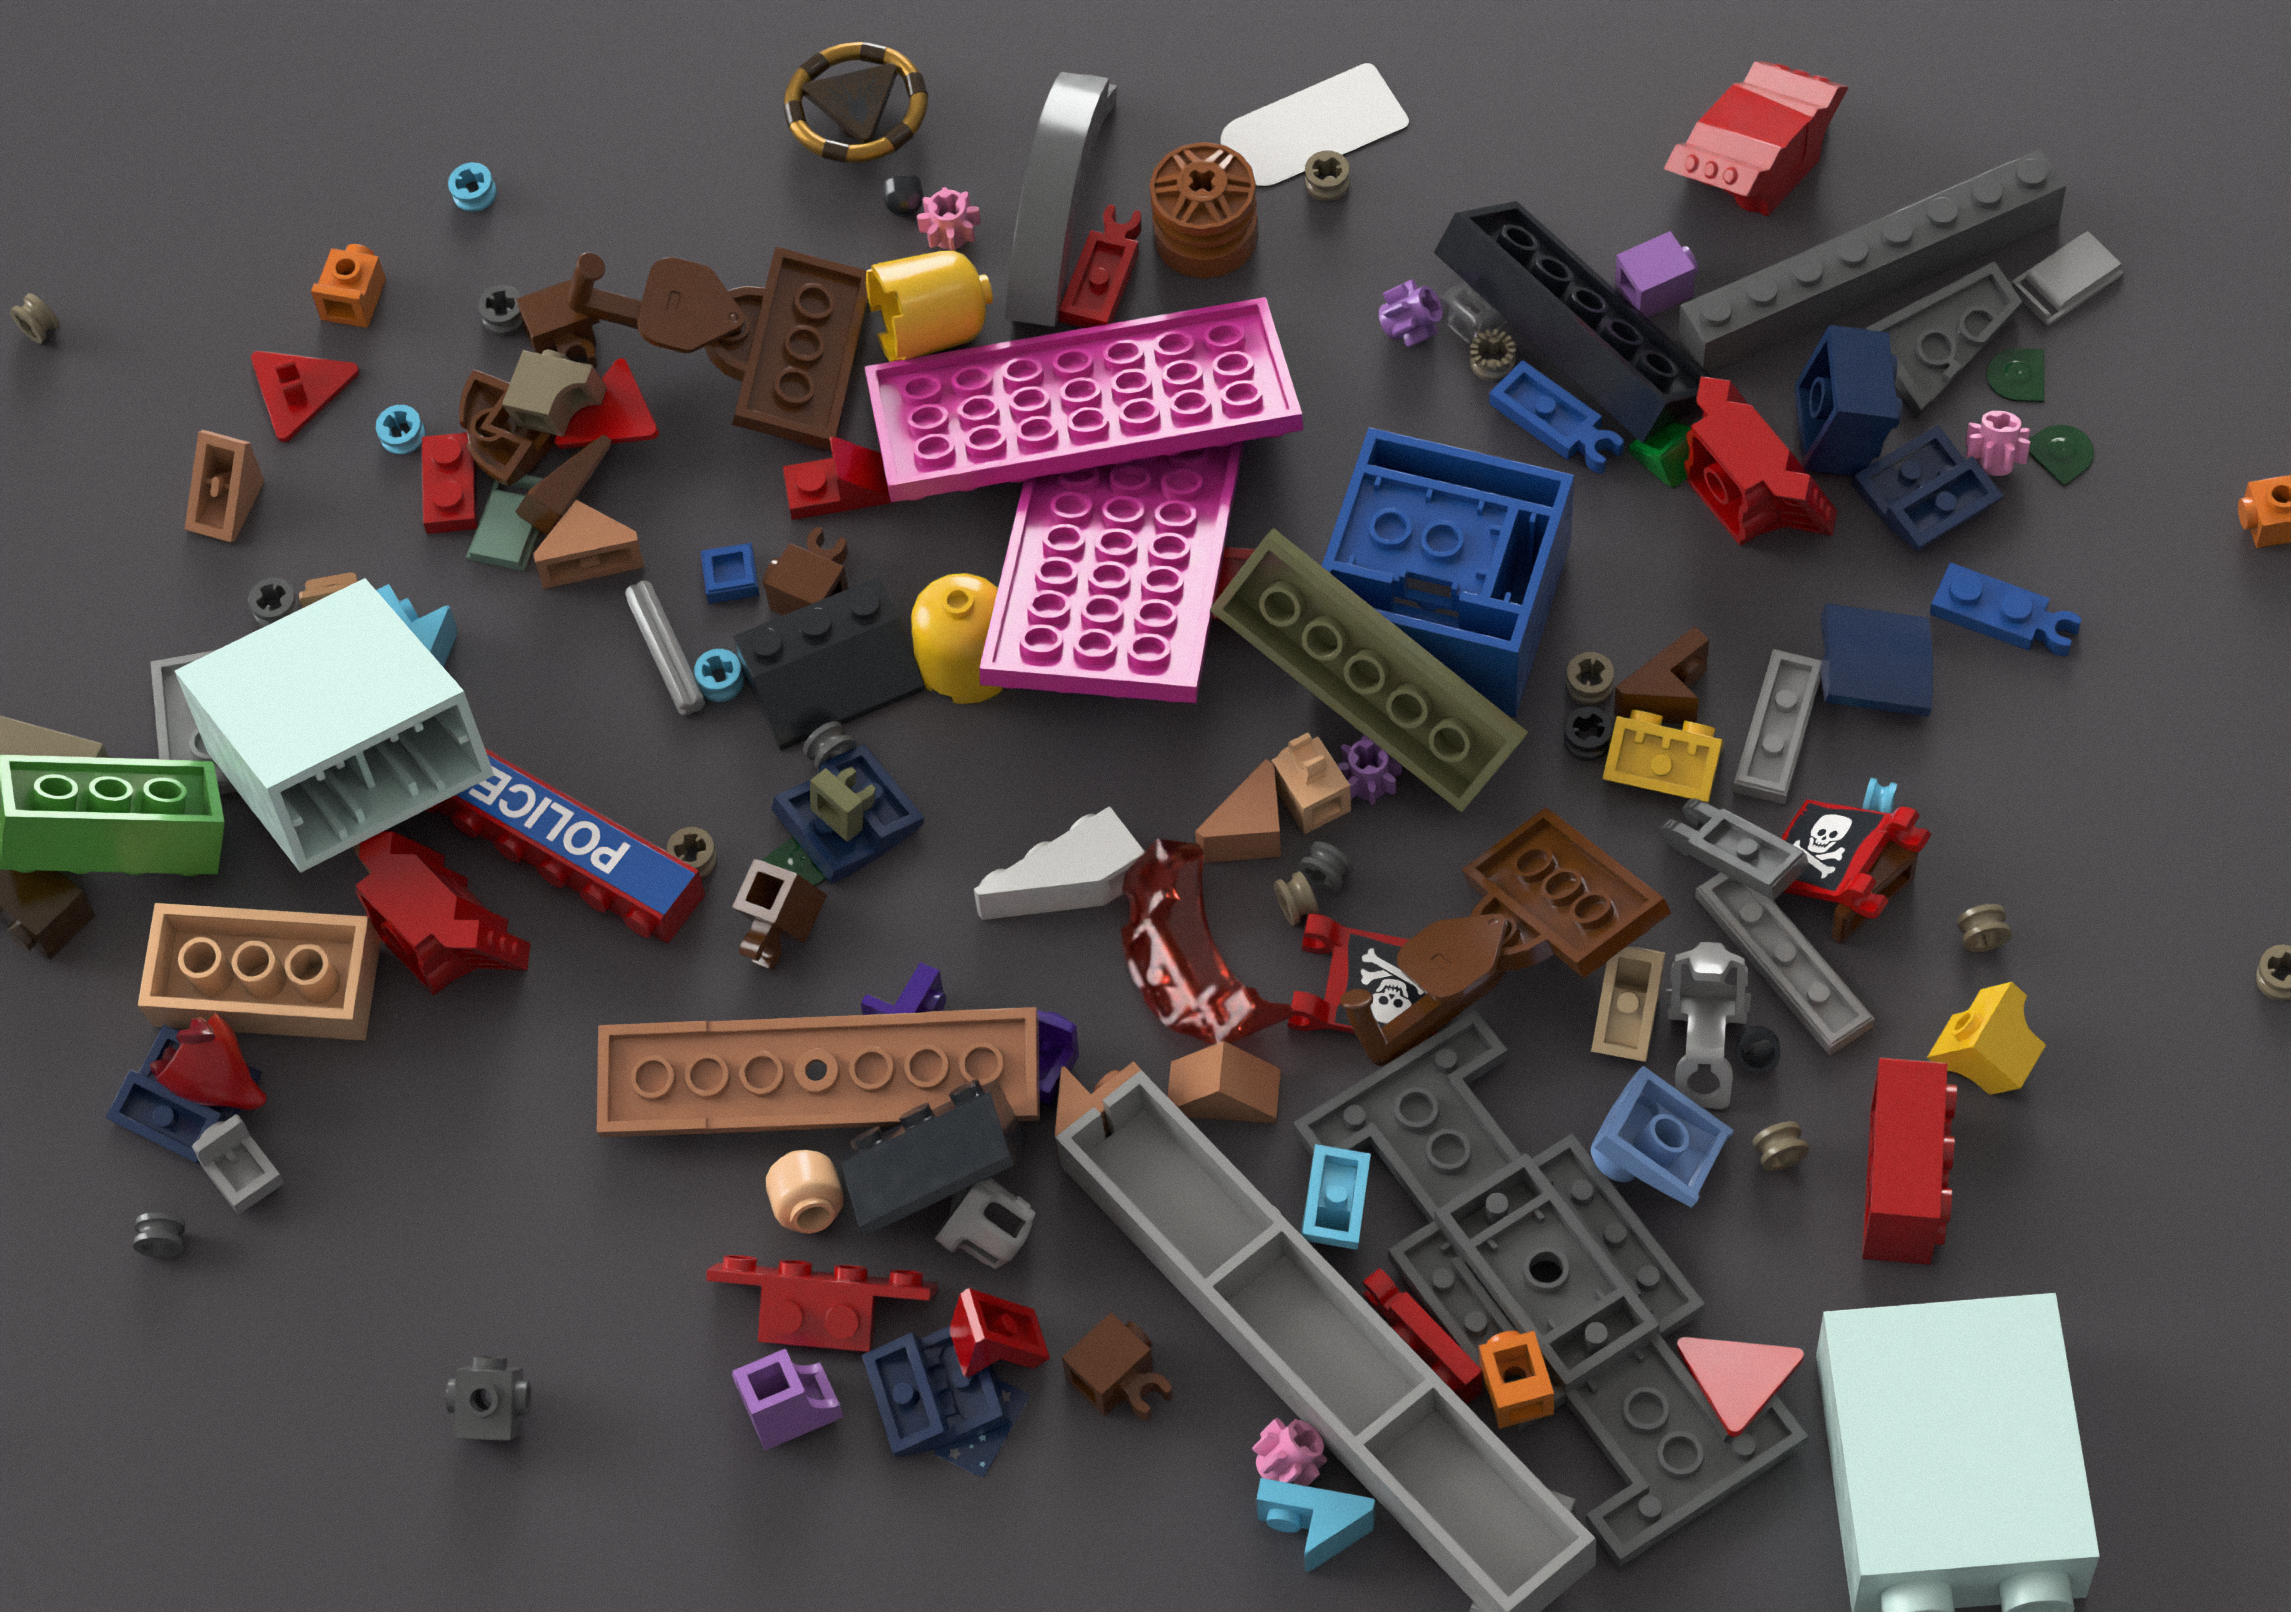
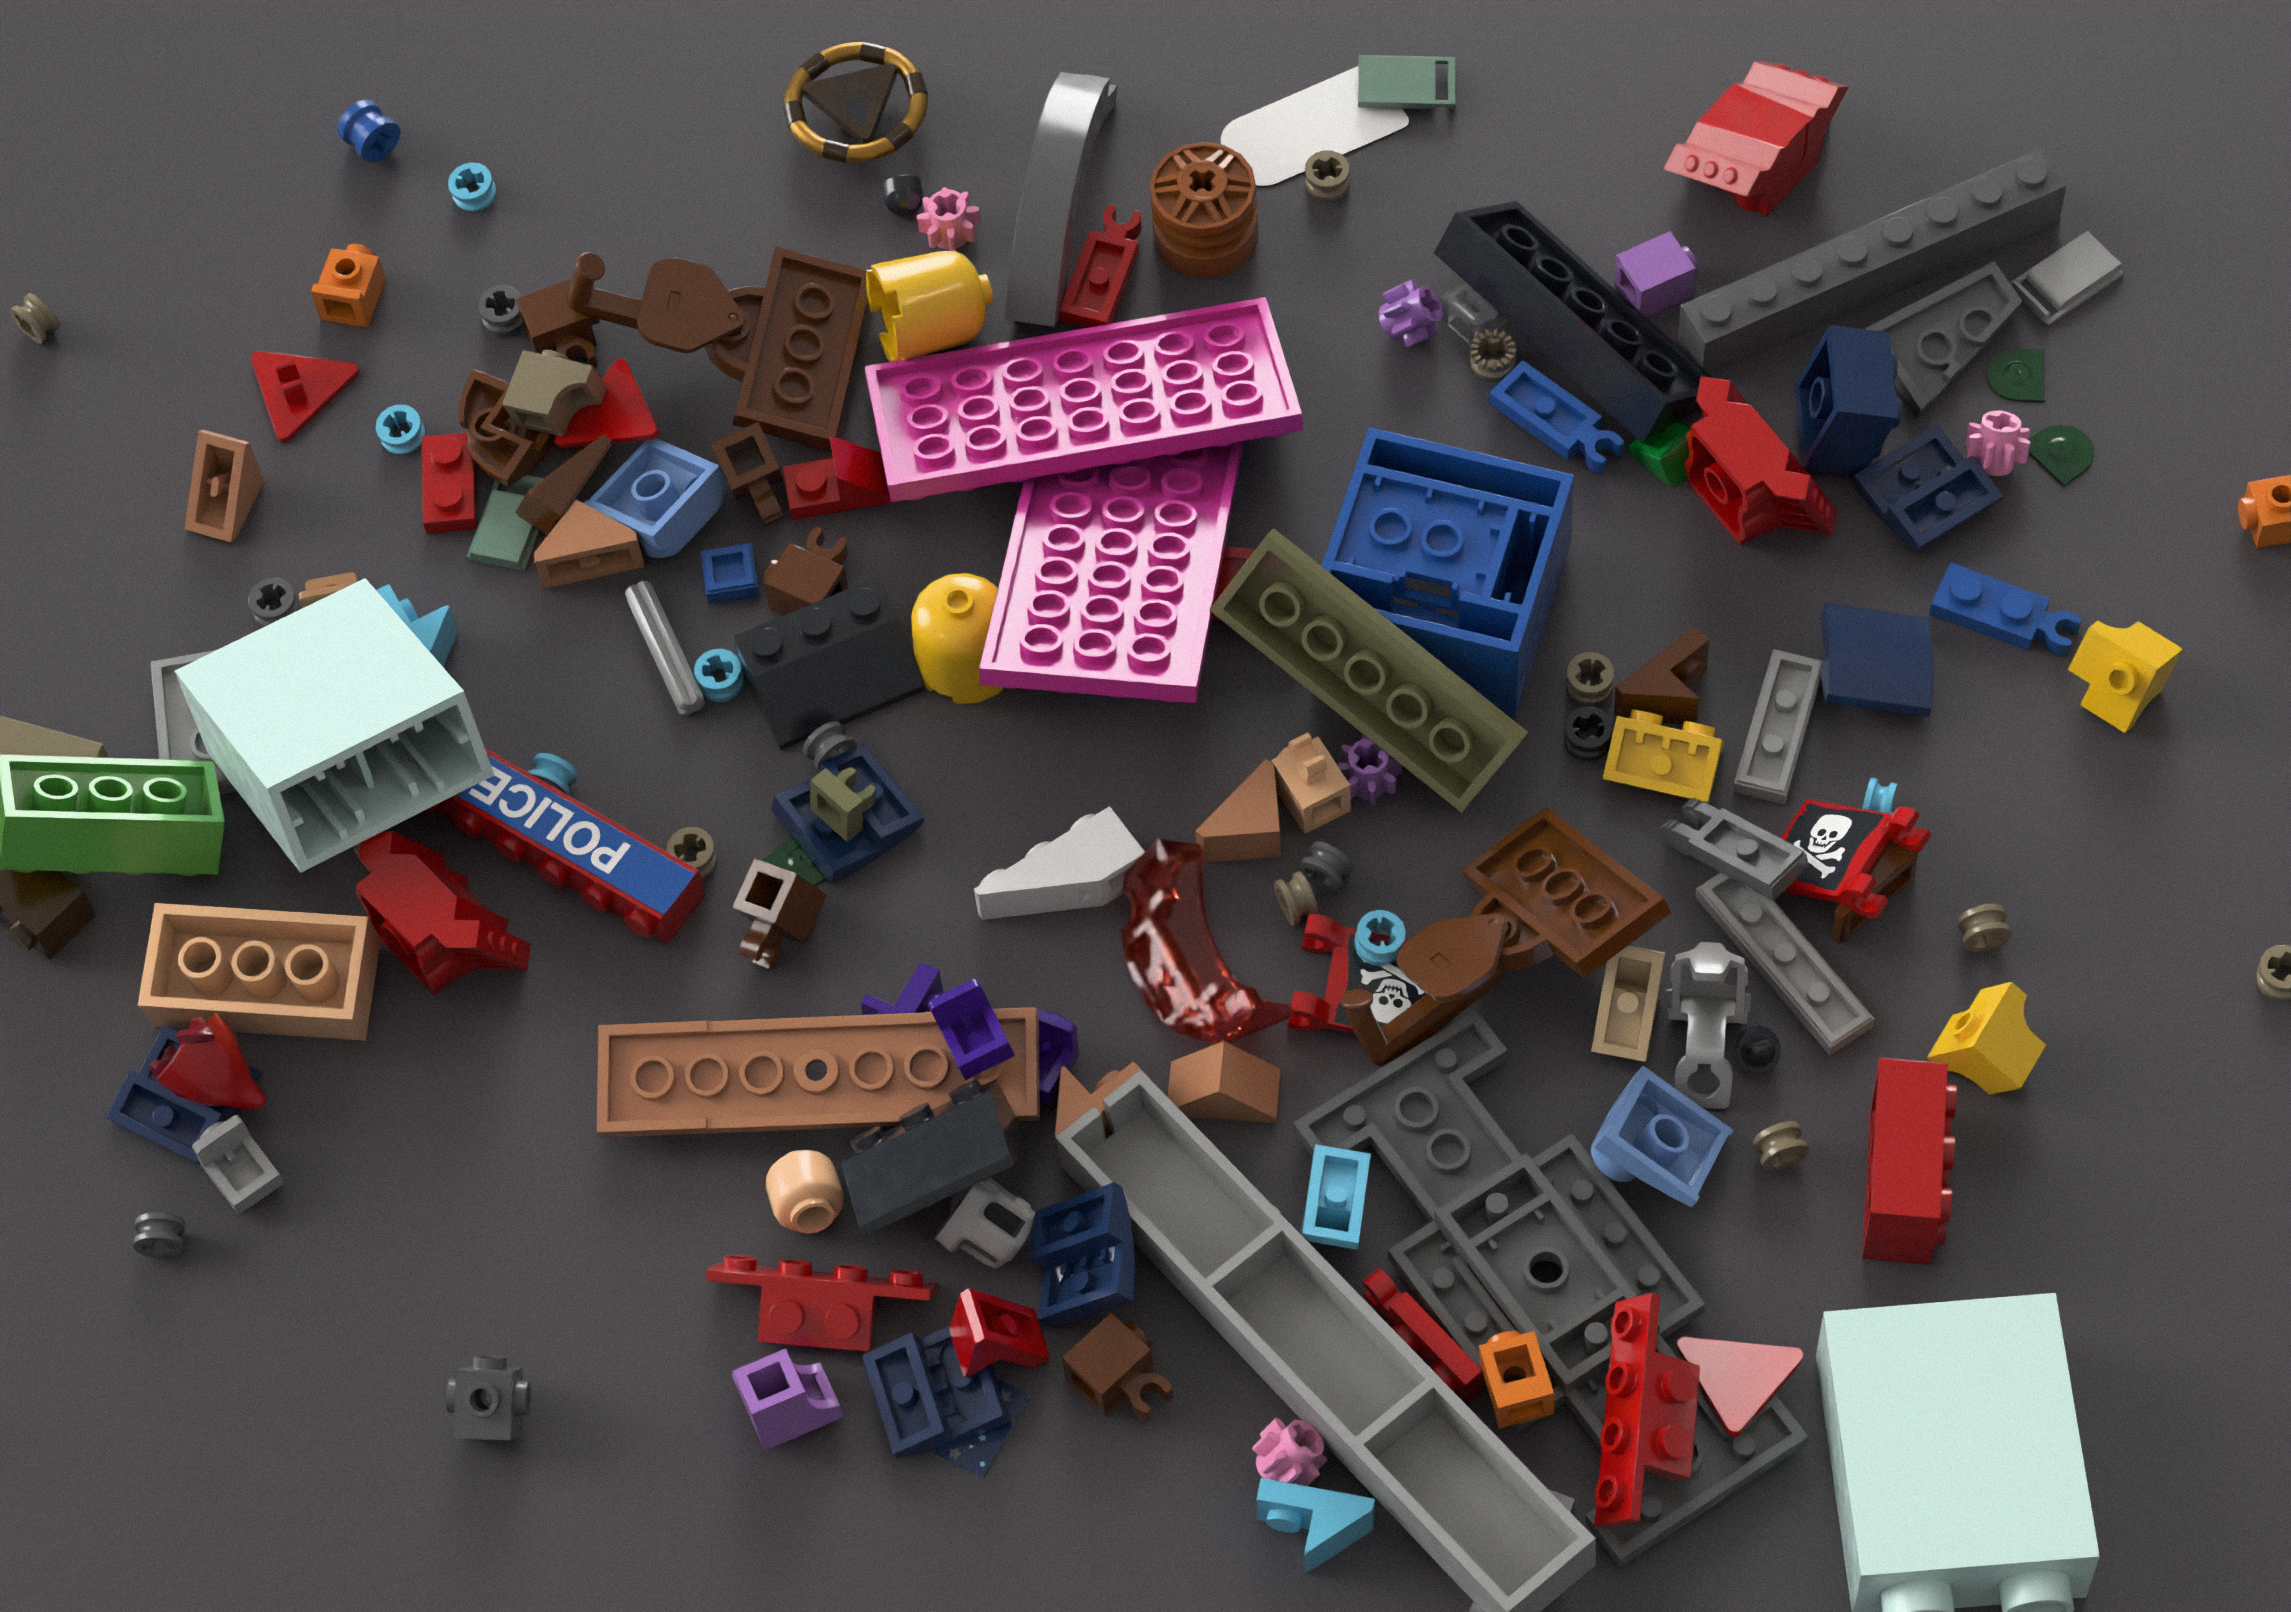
none -> blue wheel [337,99,401,163]
none -> medium azure bush [528,753,579,796]
none -> medium blue slope [584,438,727,558]
none -> reddish brown brick [711,422,783,525]
none -> dark purple bracket [928,979,1015,1080]
none -> dark blue slope [1029,1182,1135,1329]
none -> medium azure bush [1354,910,1406,966]
none -> sand green piece [1358,55,1455,110]
none -> red bracket [1594,1293,1700,1529]
none -> yellow brick [2068,621,2183,733]

